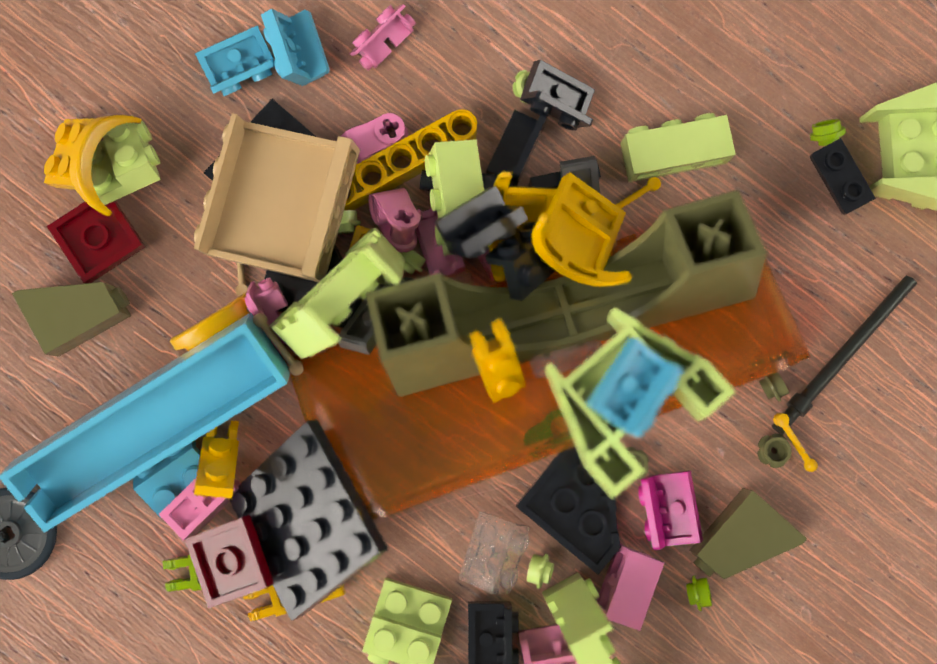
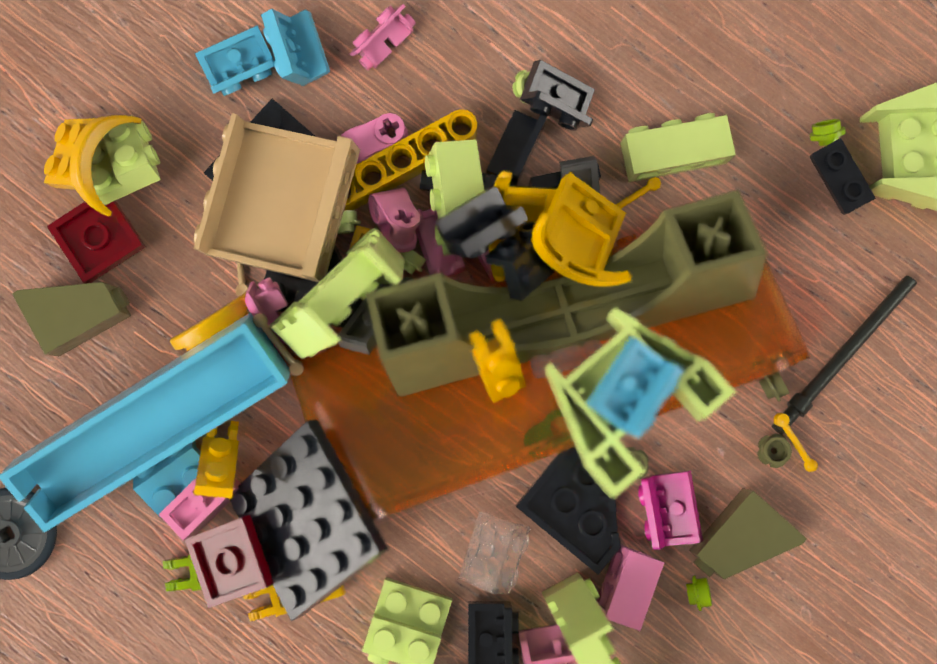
yellowish green plate [527,554,554,589] -> none

